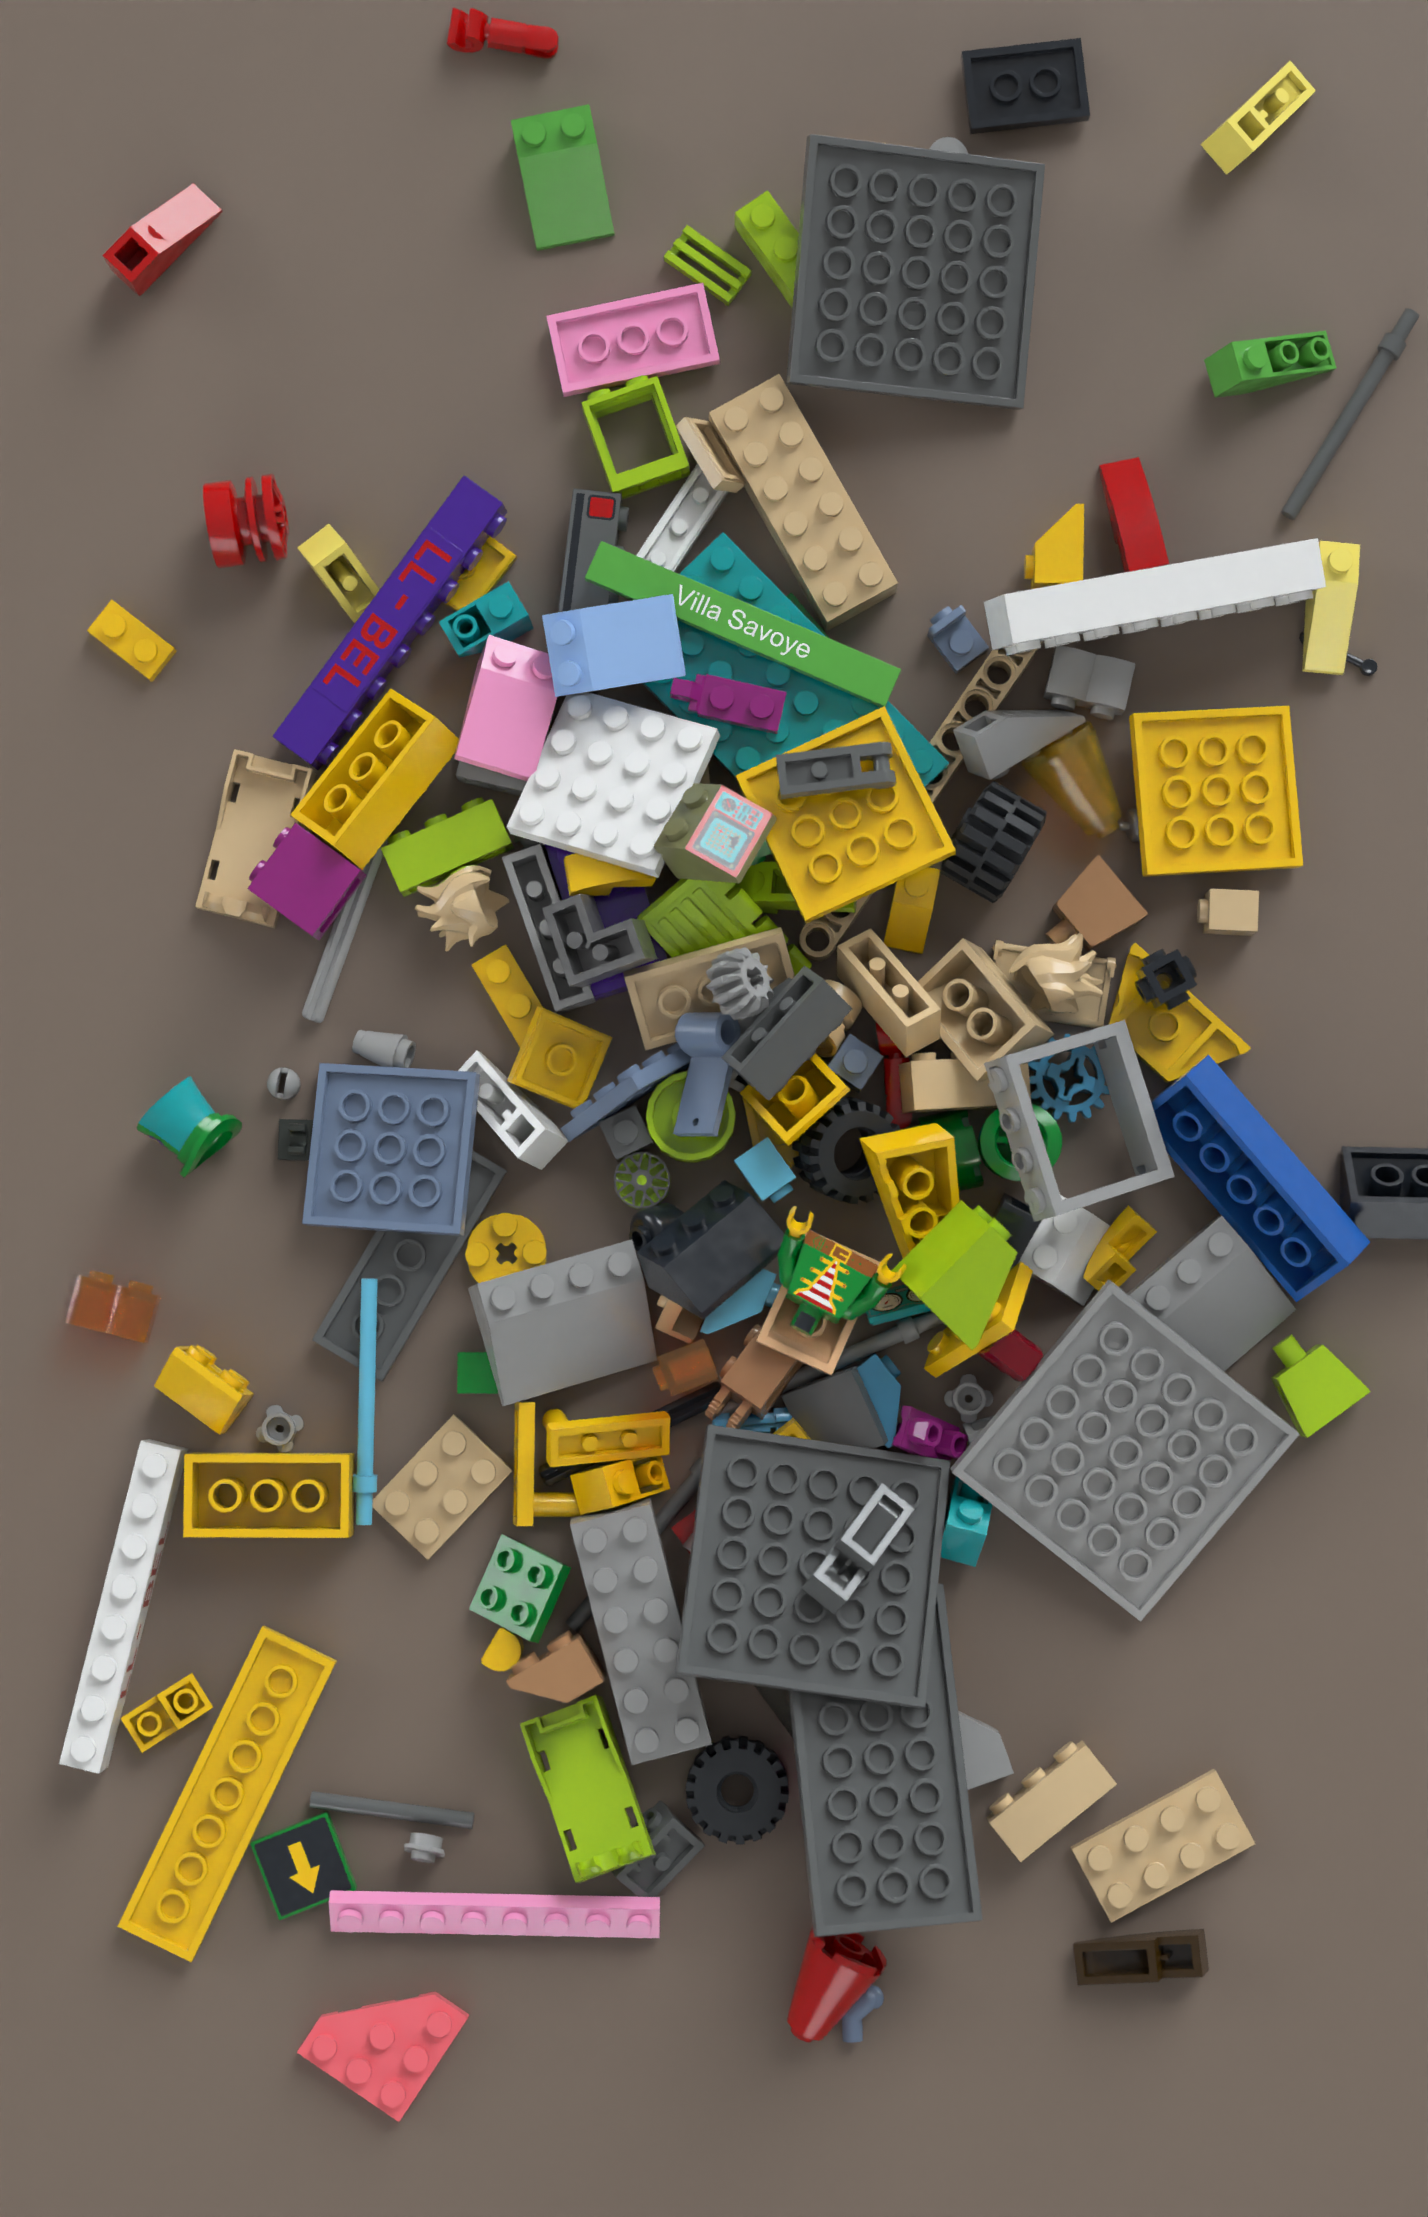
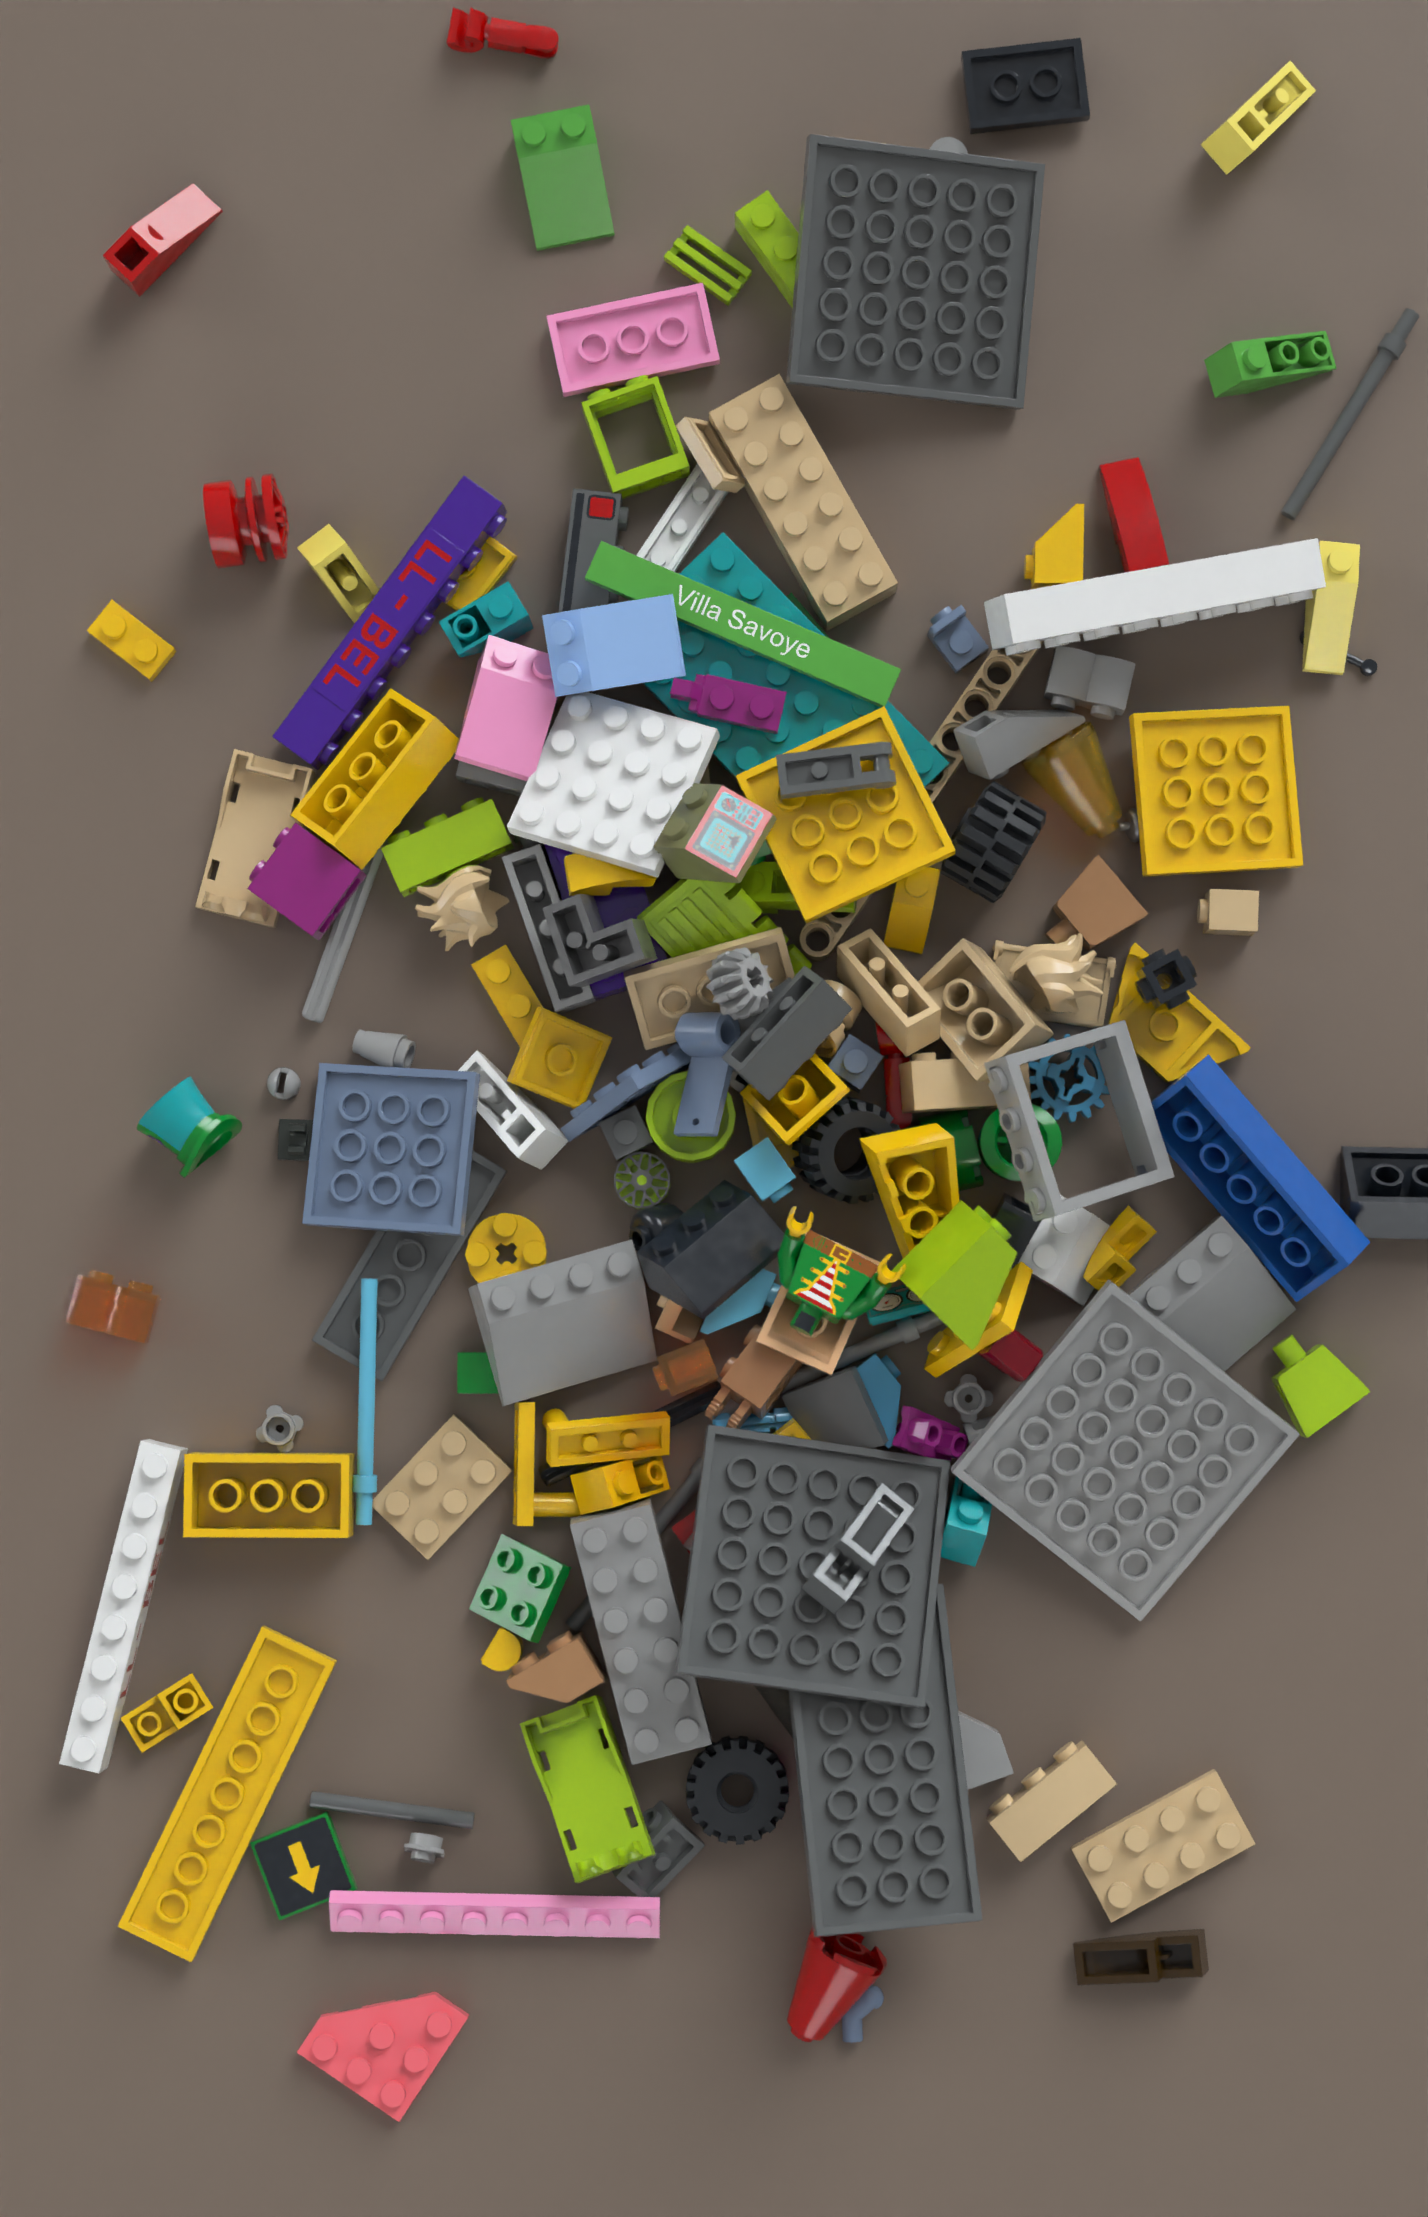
yellow slope [154,1344,254,1435] -> none

